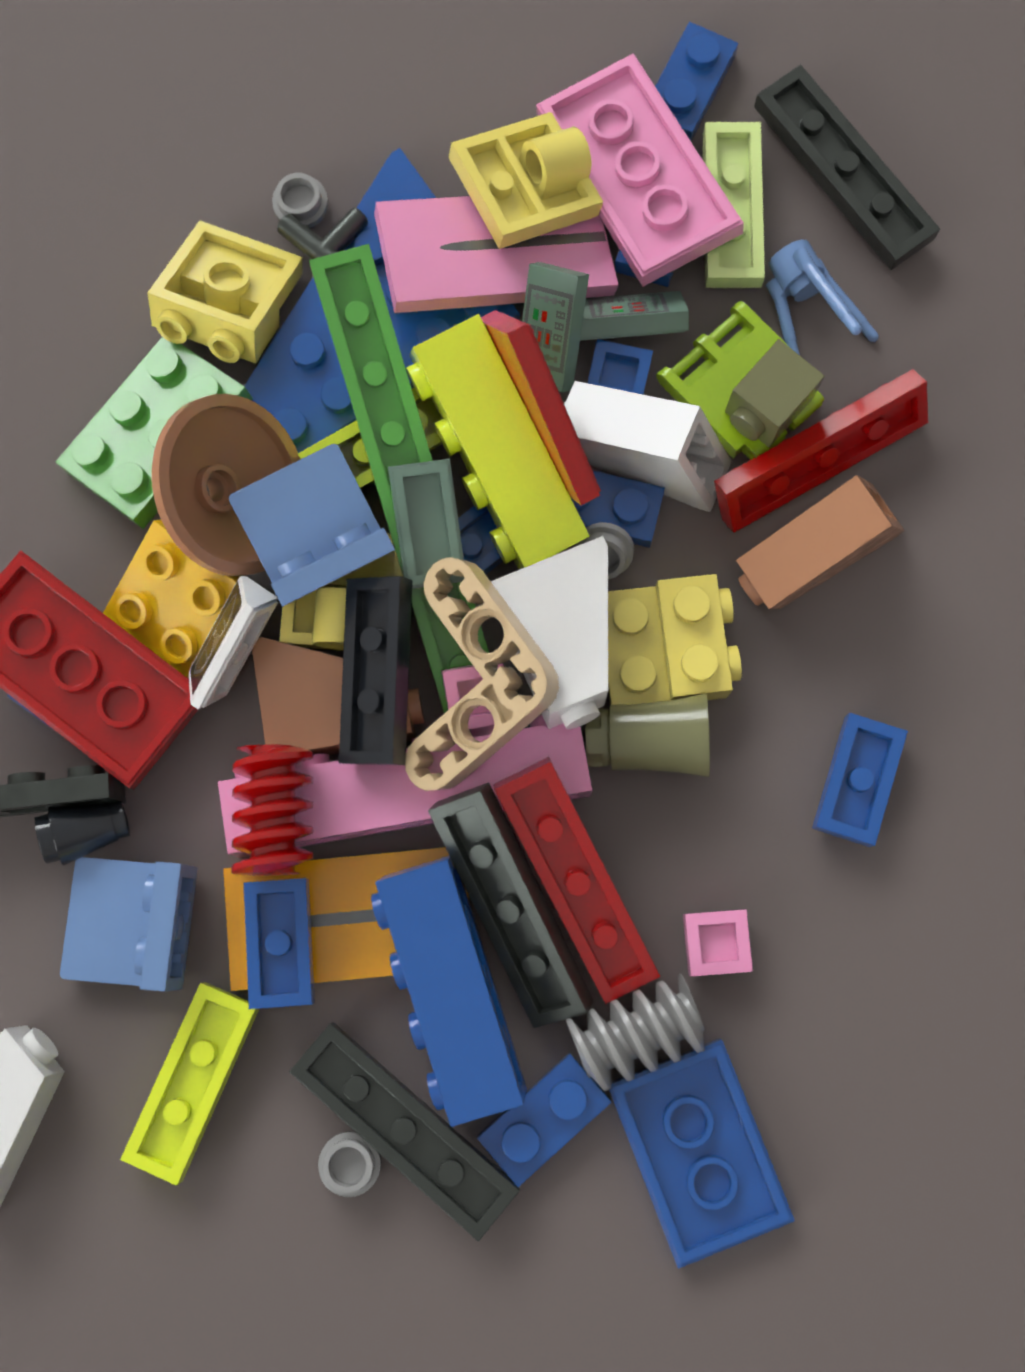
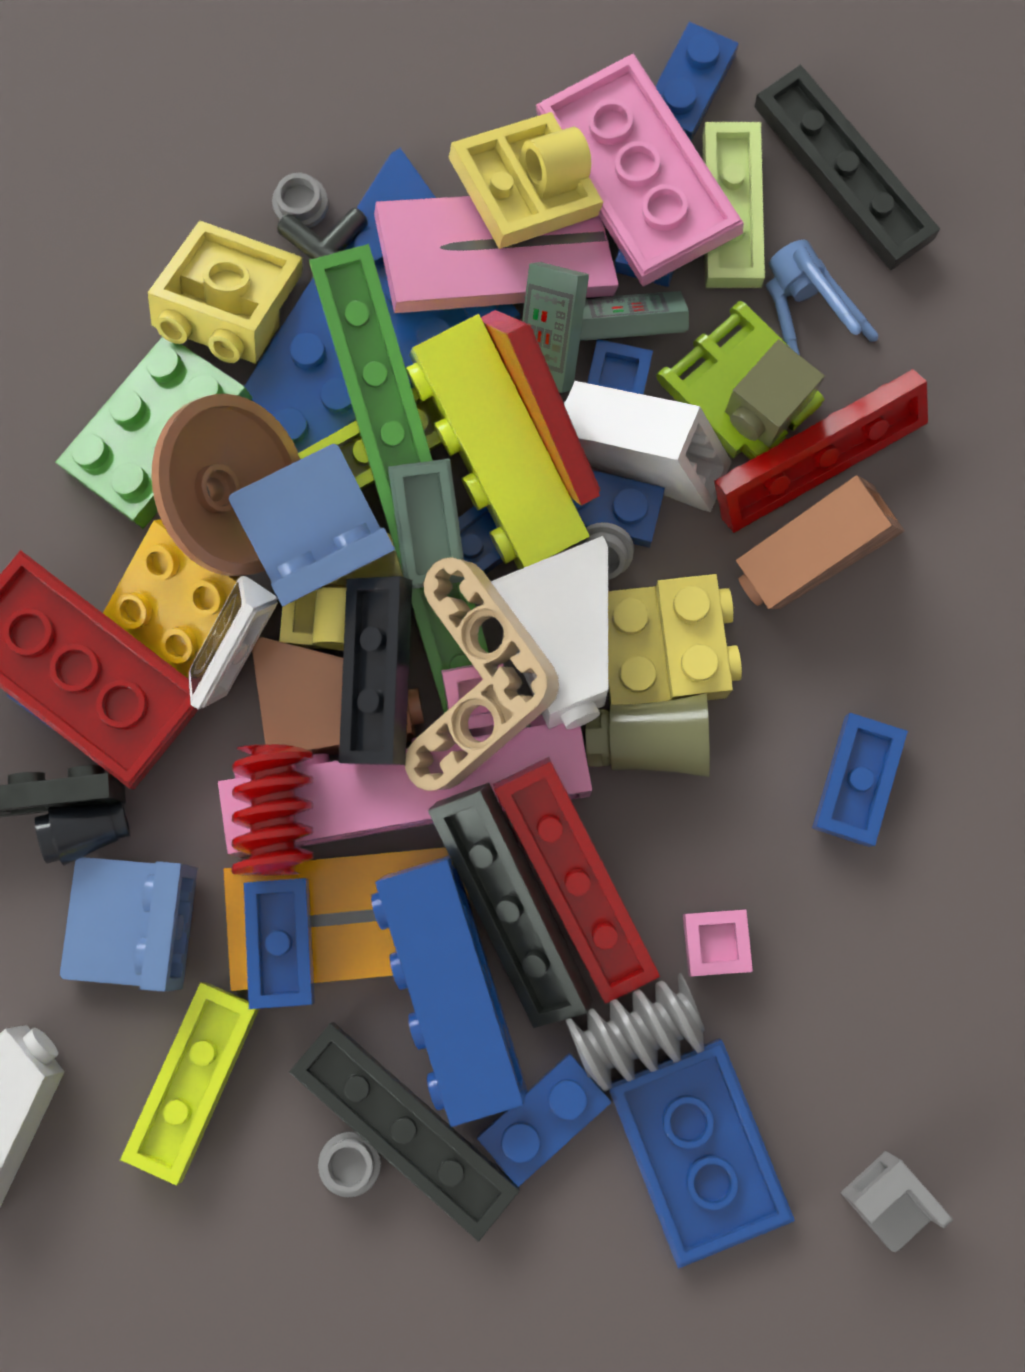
none -> light grey panel [840,1151,953,1252]

